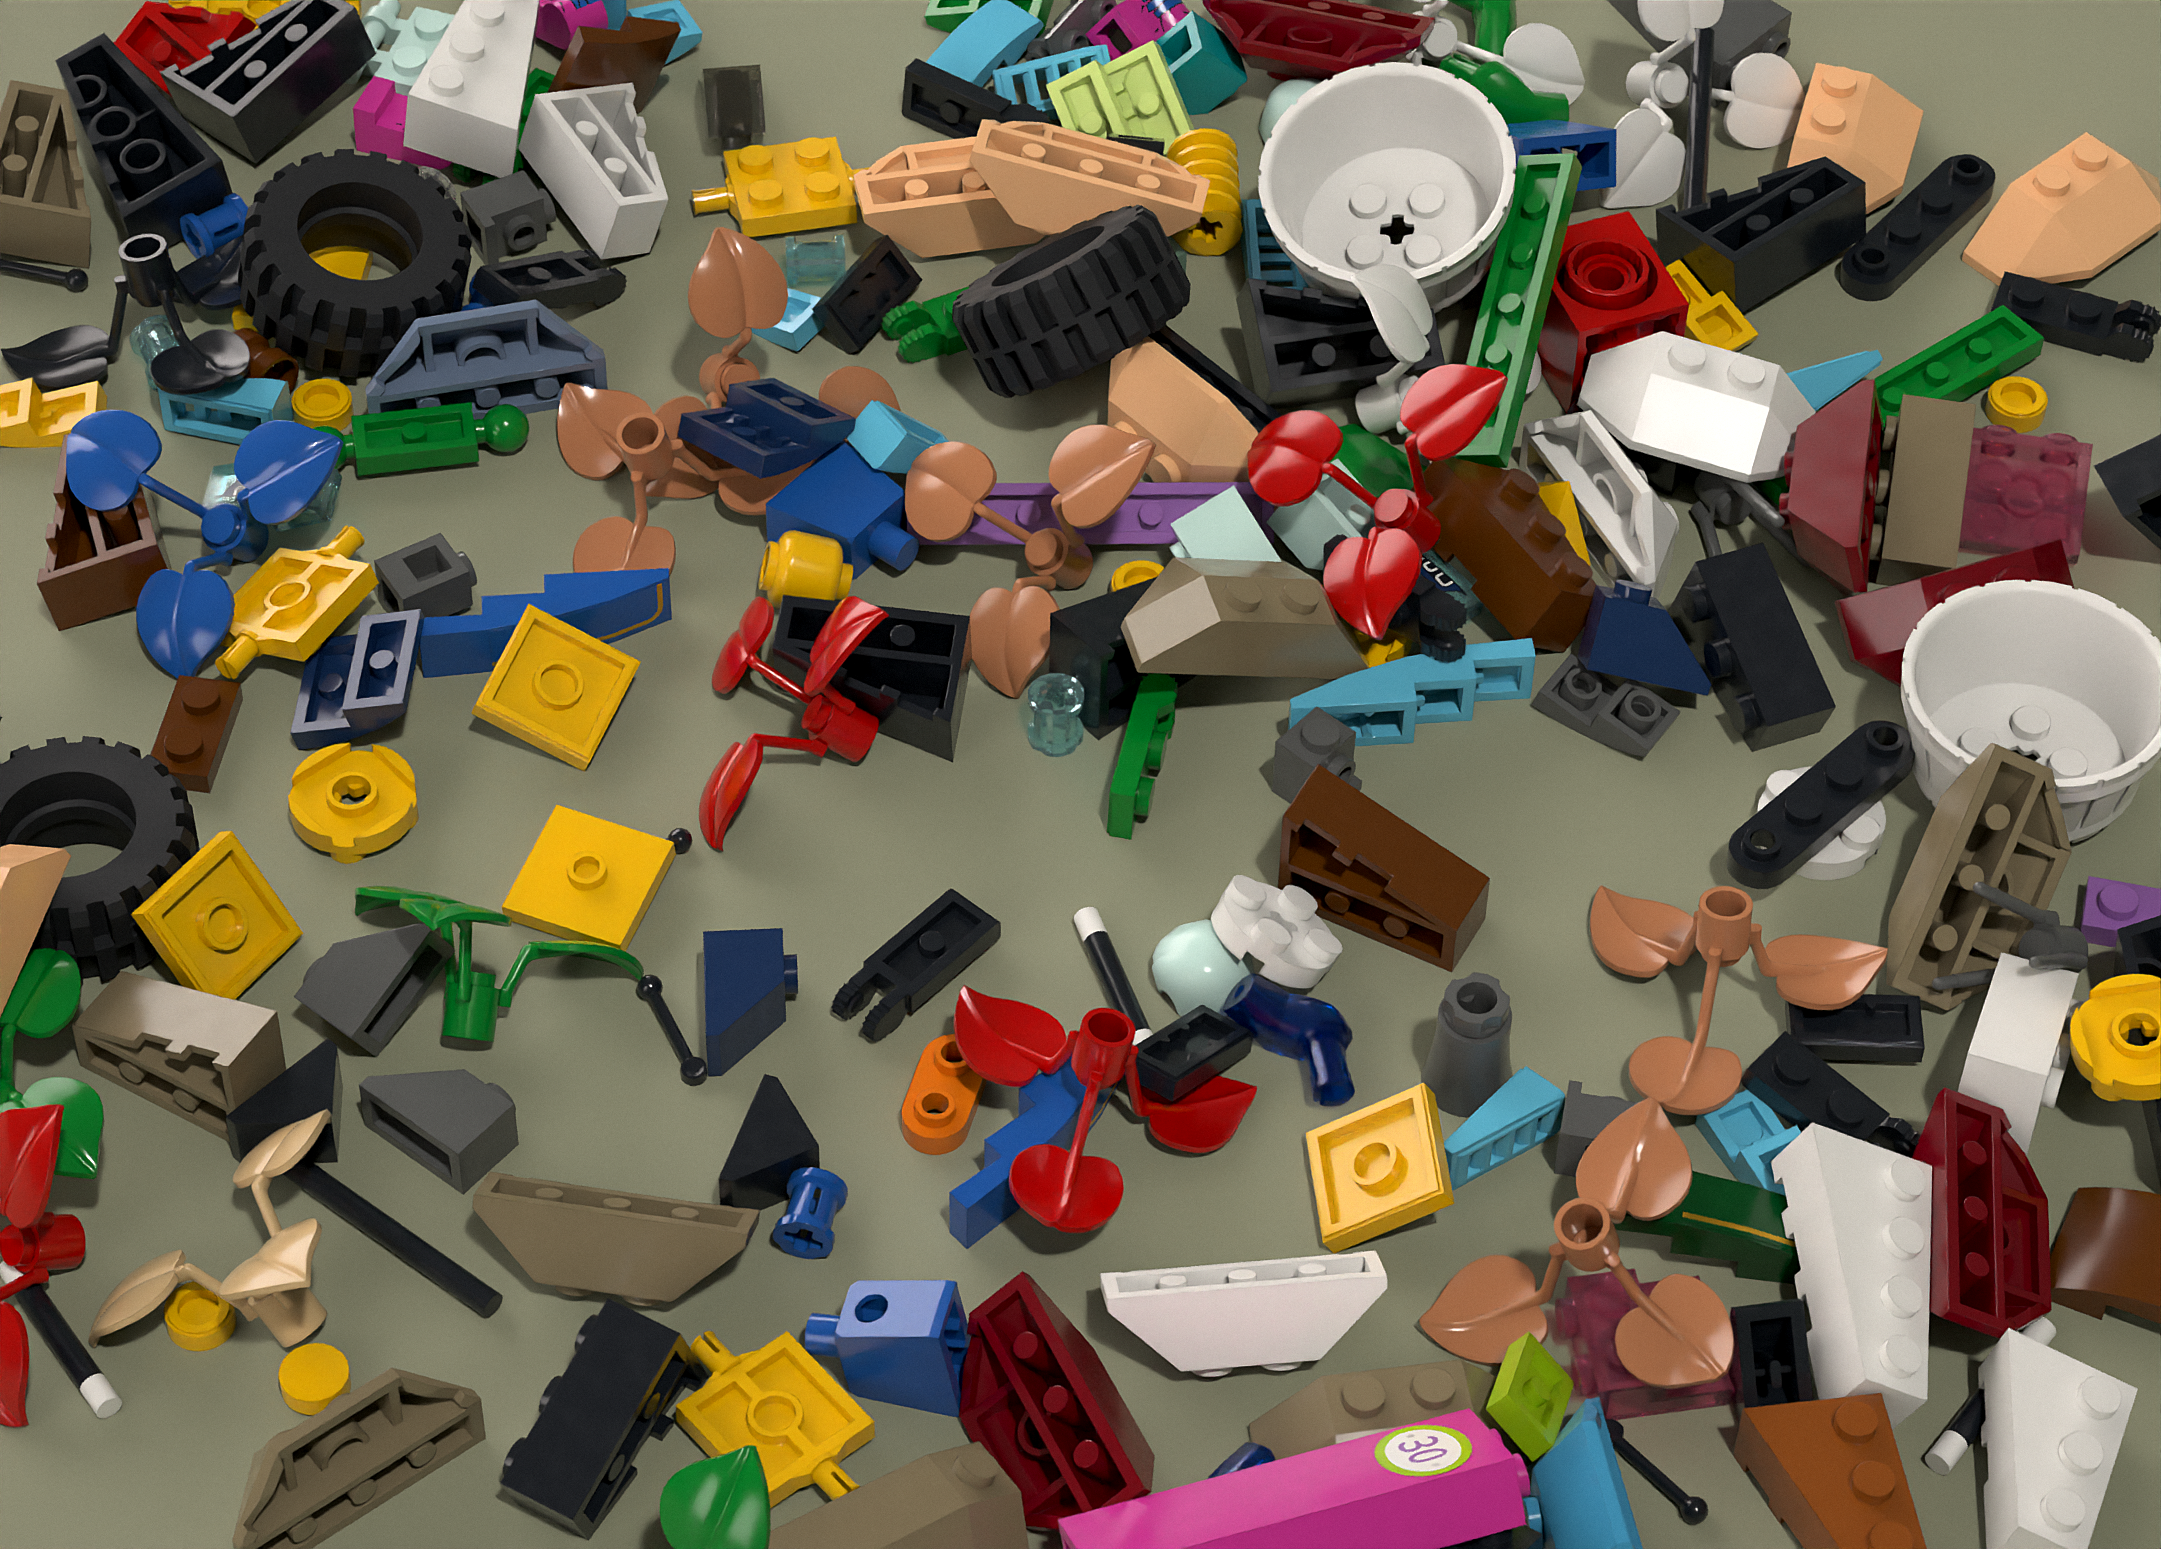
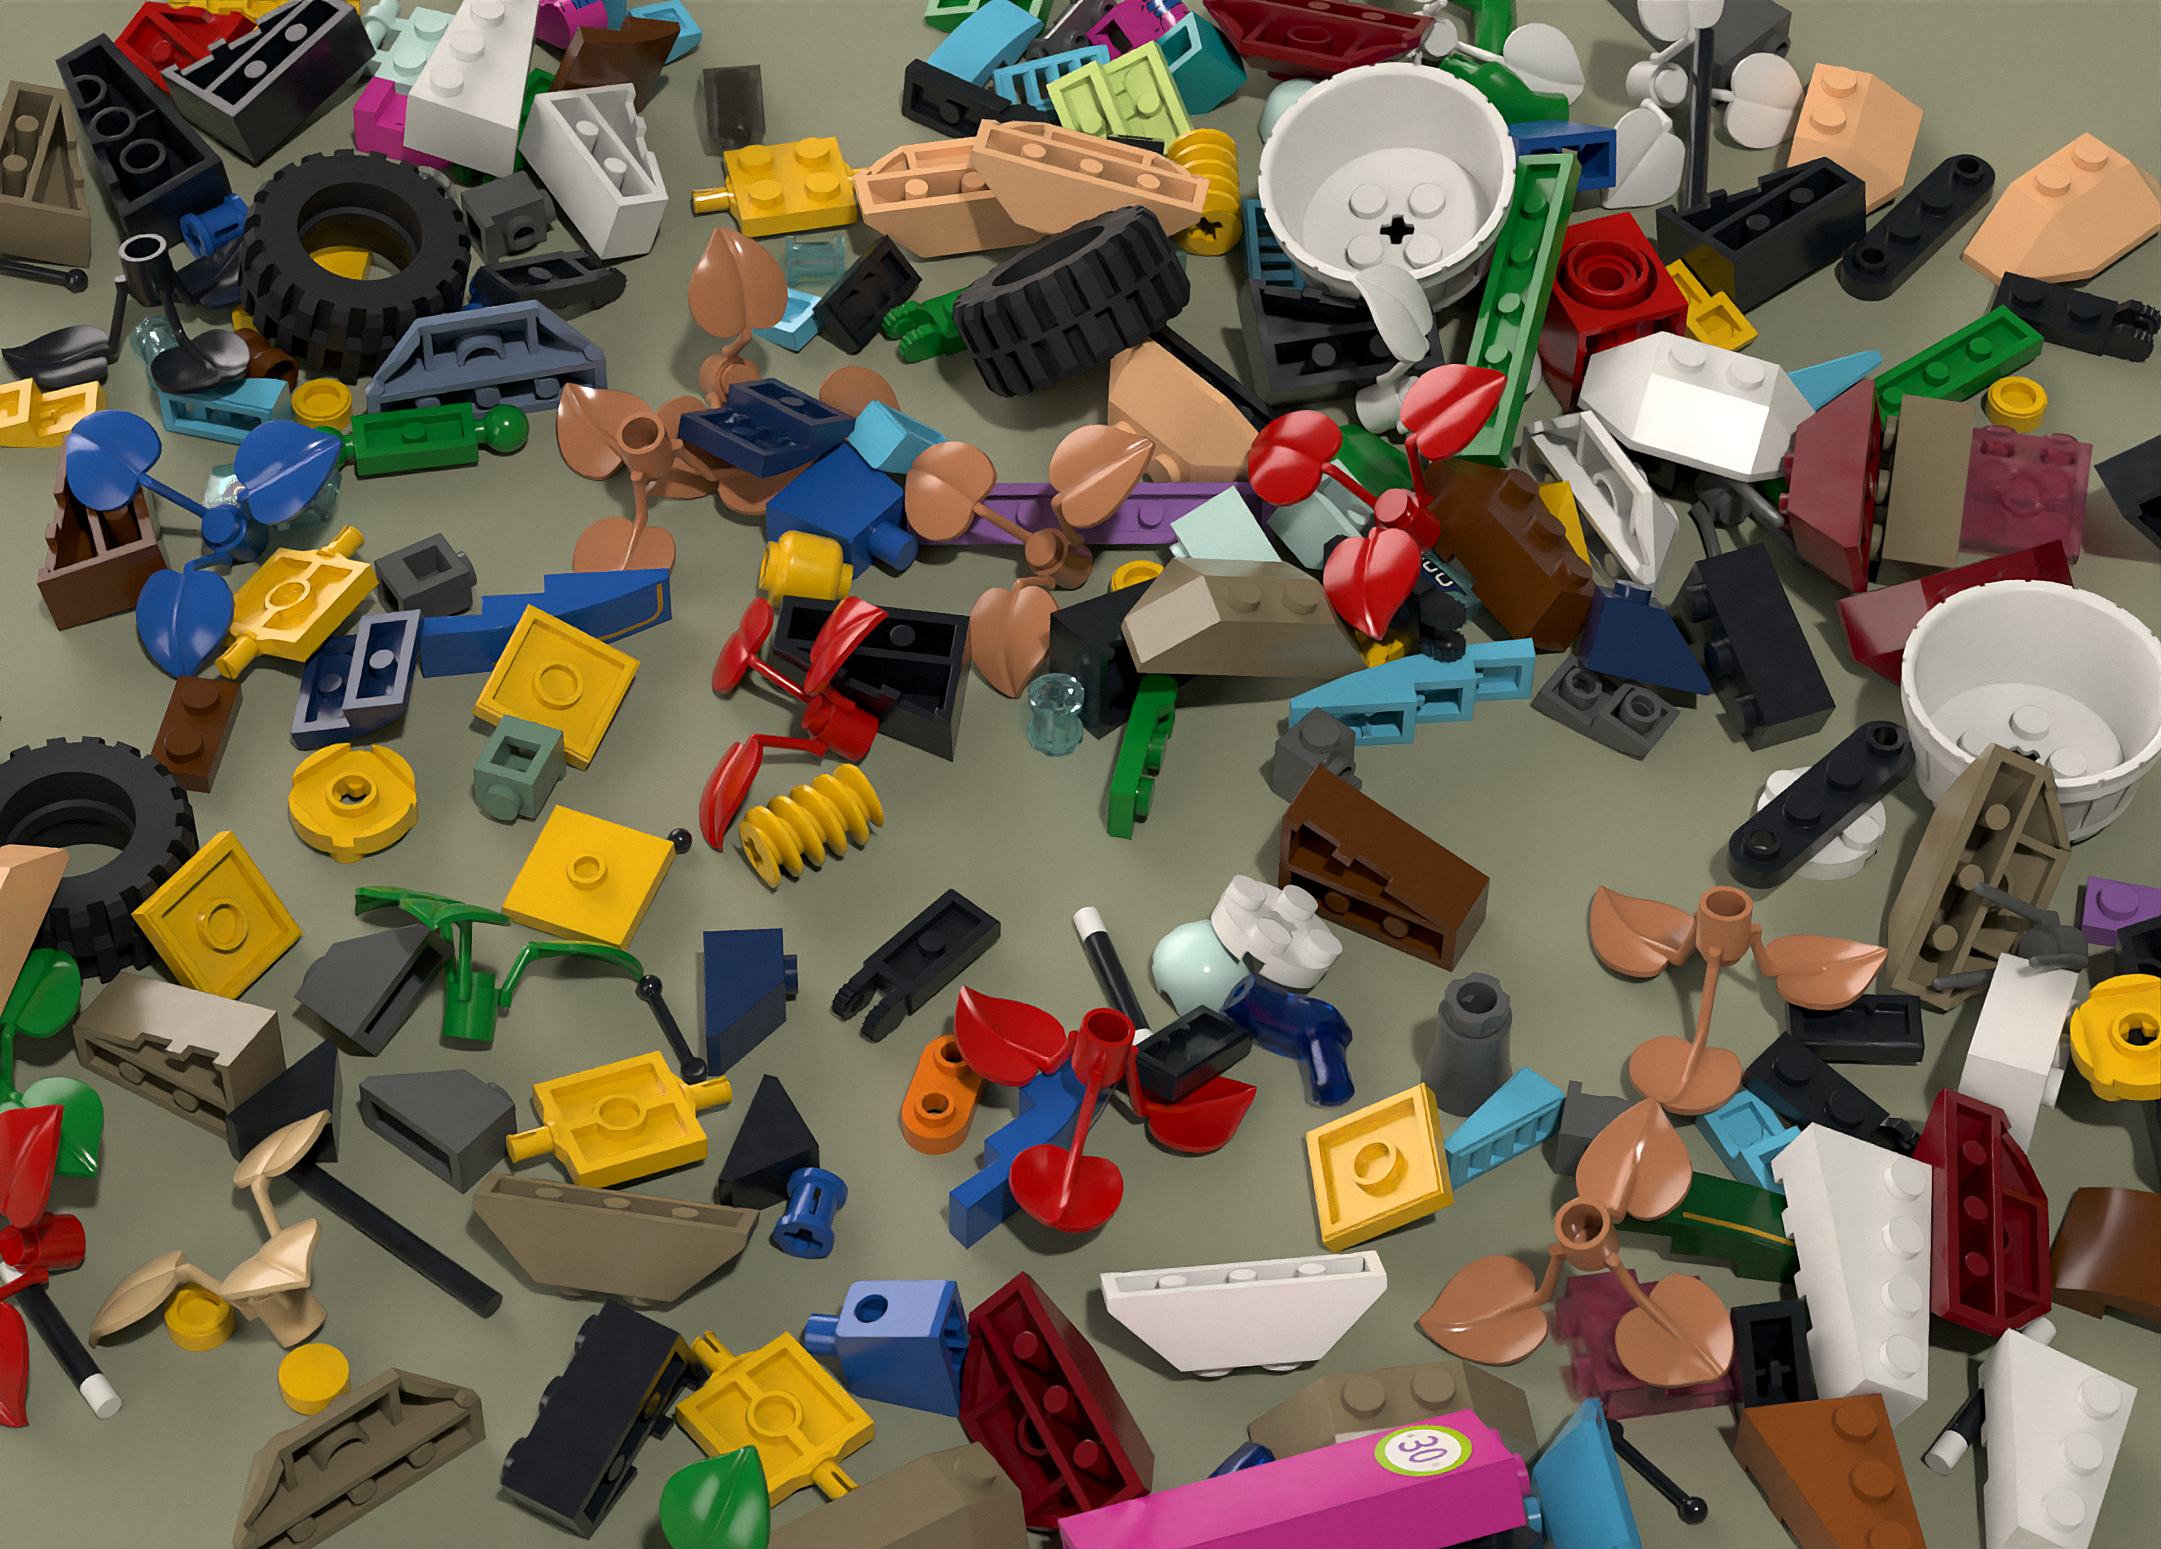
lime plate [1486,1331,1575,1462] -> none
none -> sand green brick [473,714,567,820]
none -> yellow plate [506,1050,733,1188]
none -> yellow piece [739,763,885,888]

